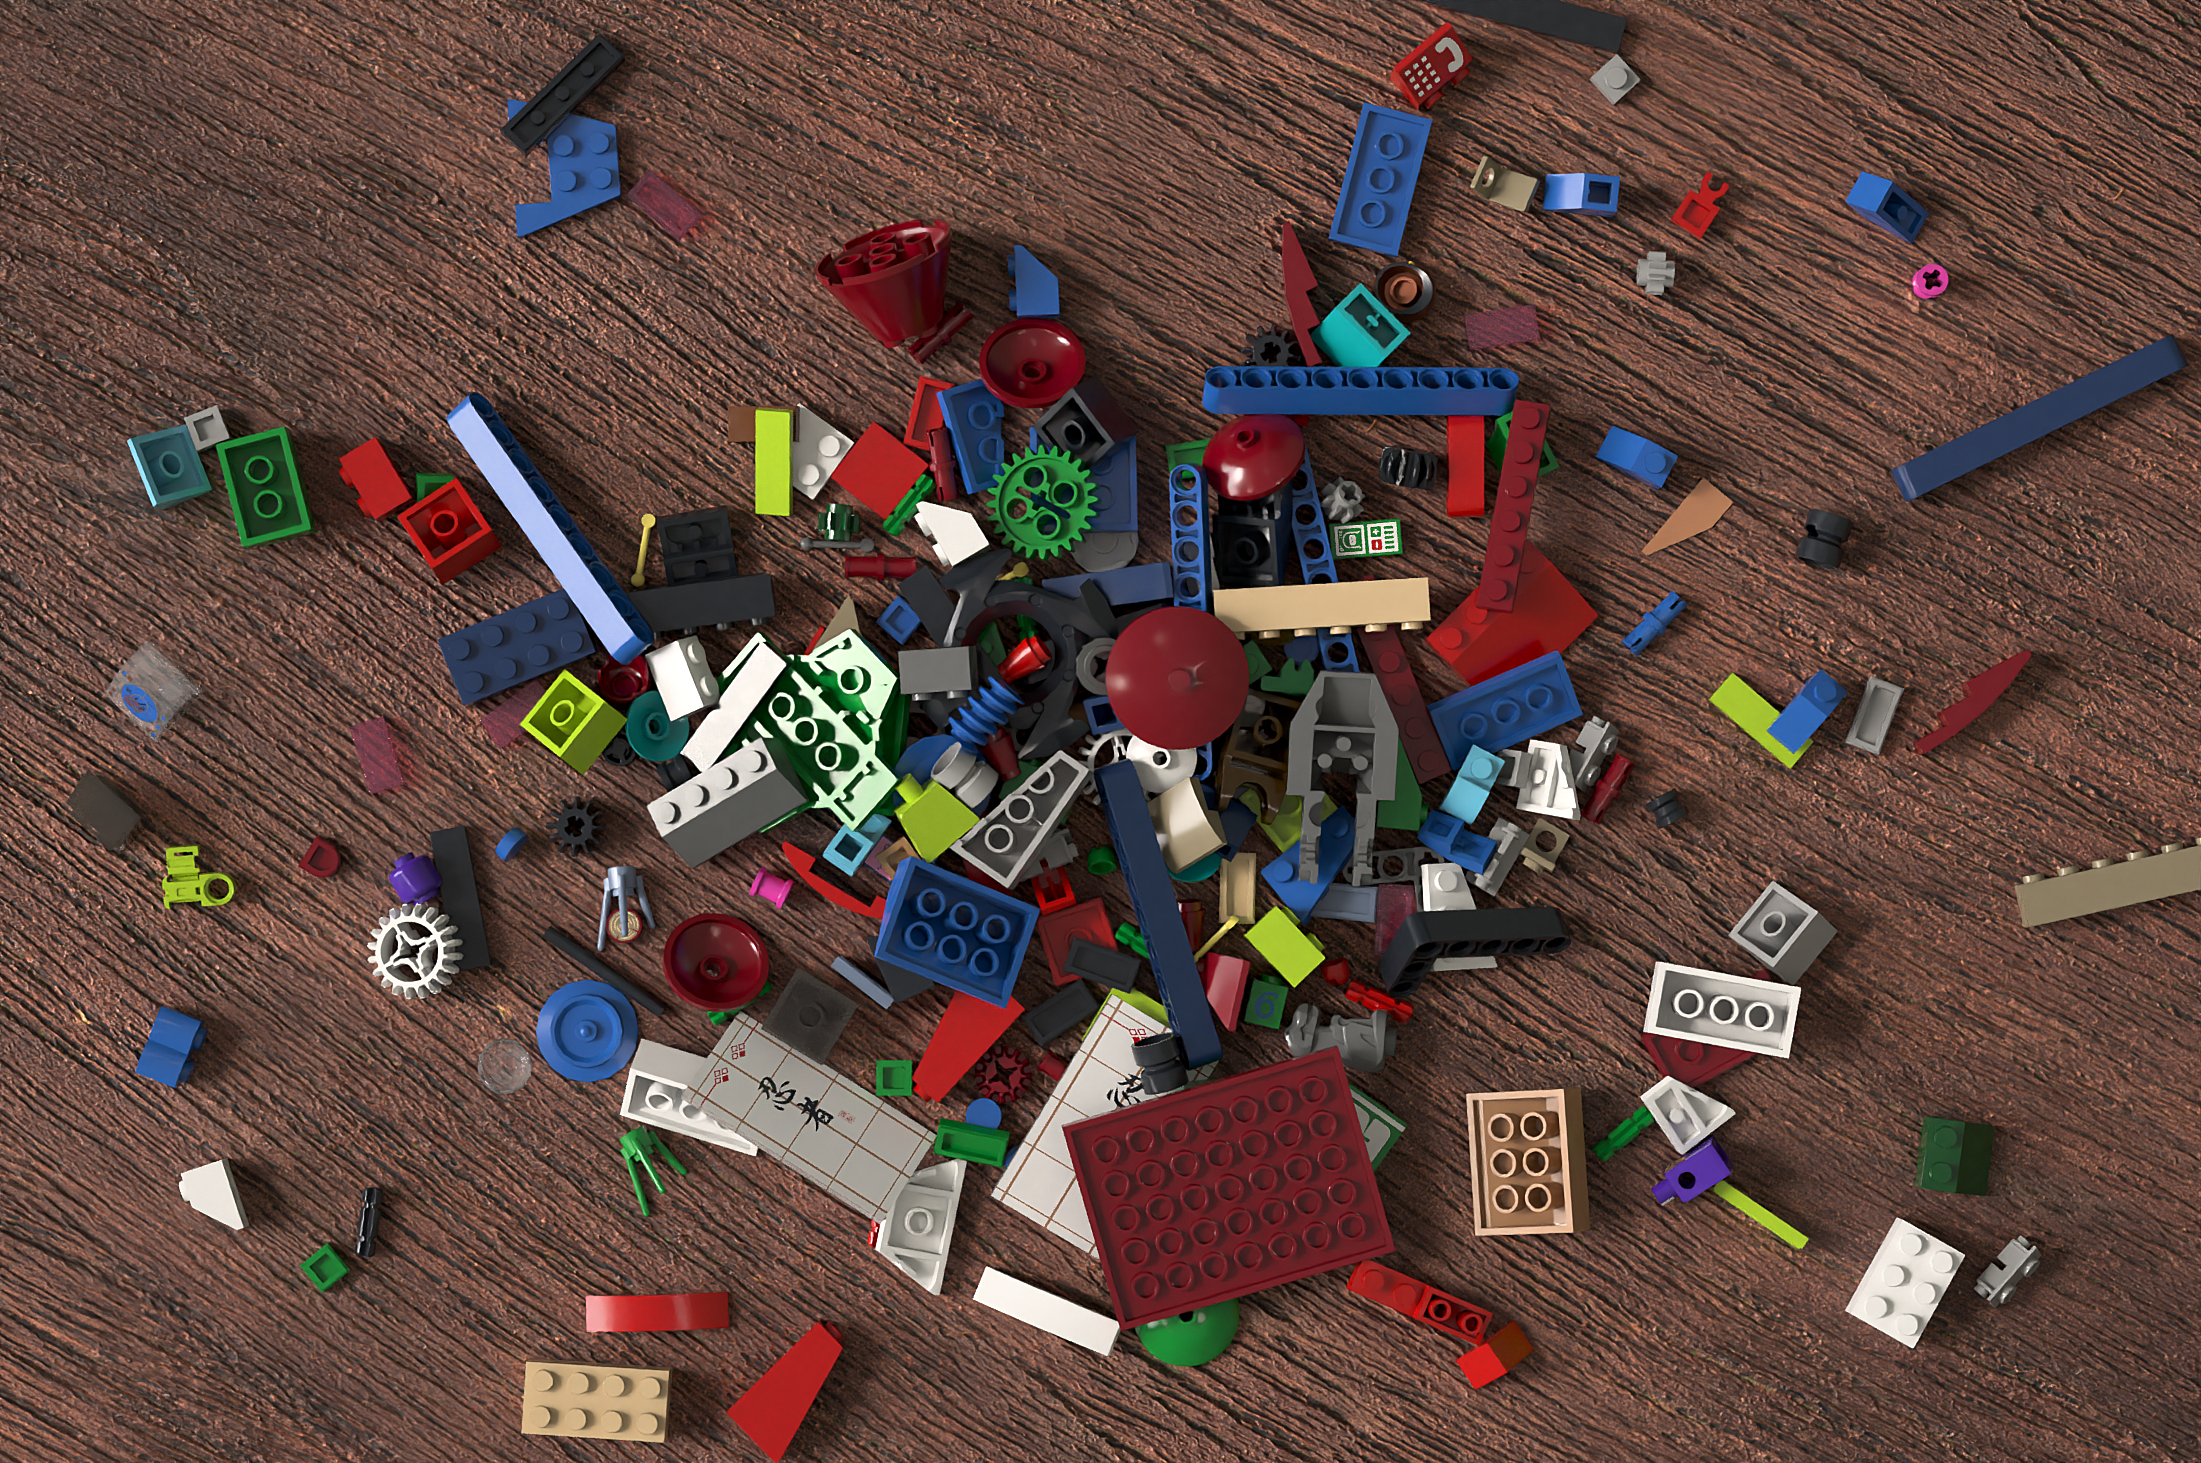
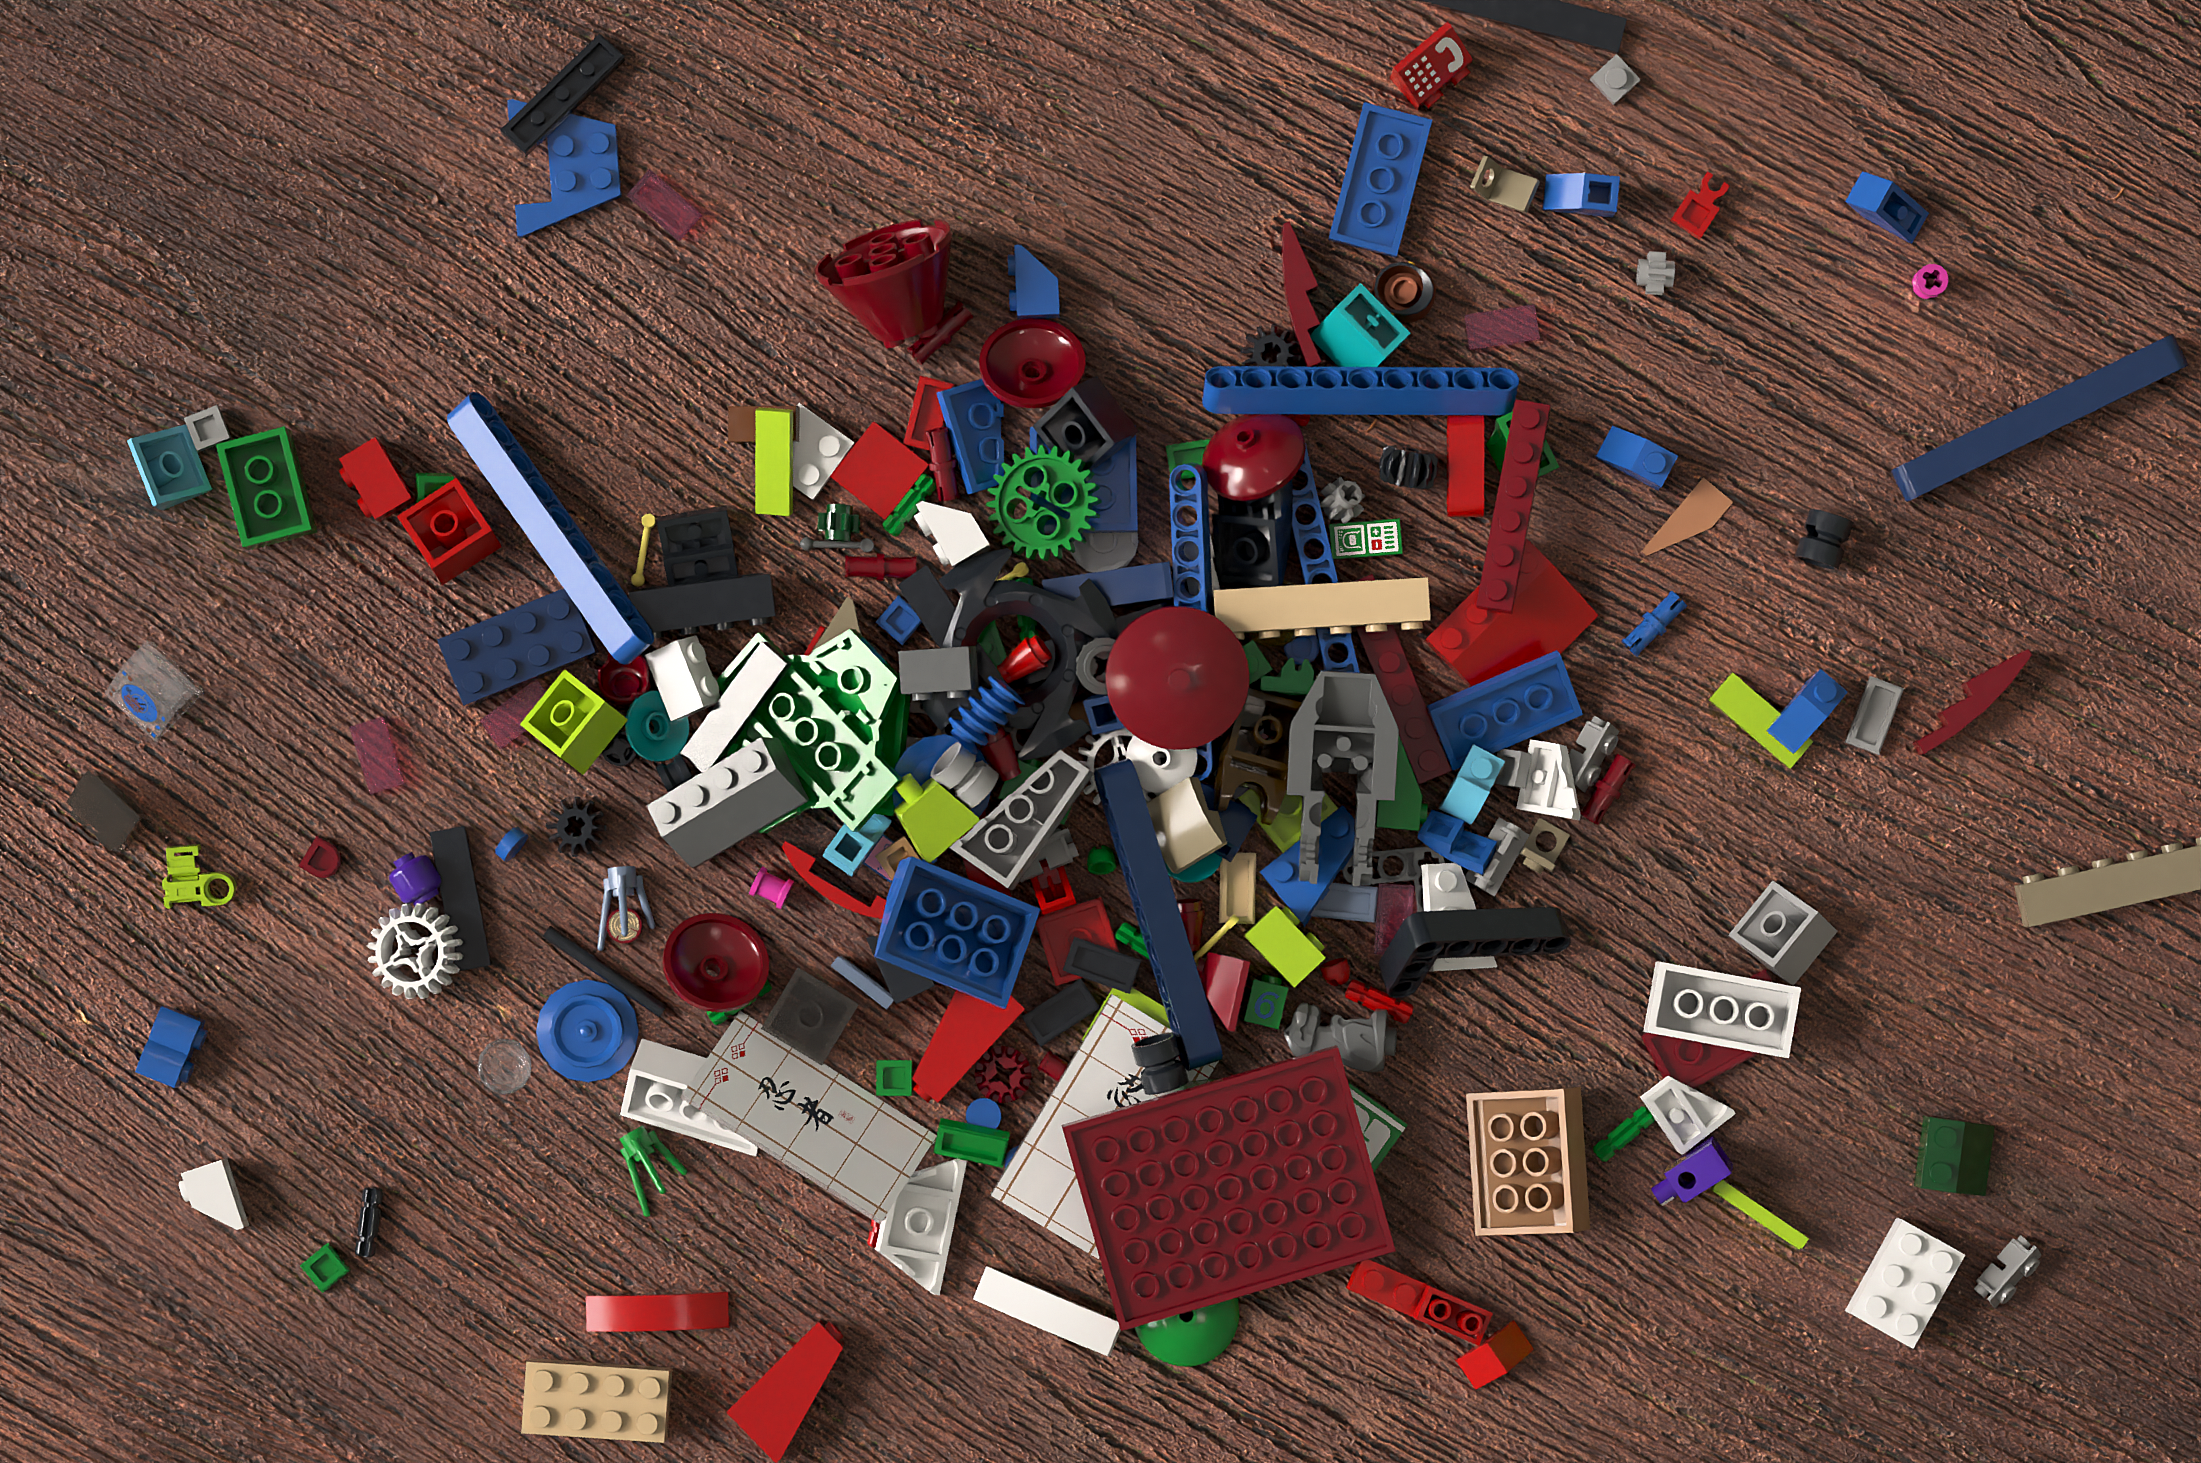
black wheel [1645,788,1689,830] -> none

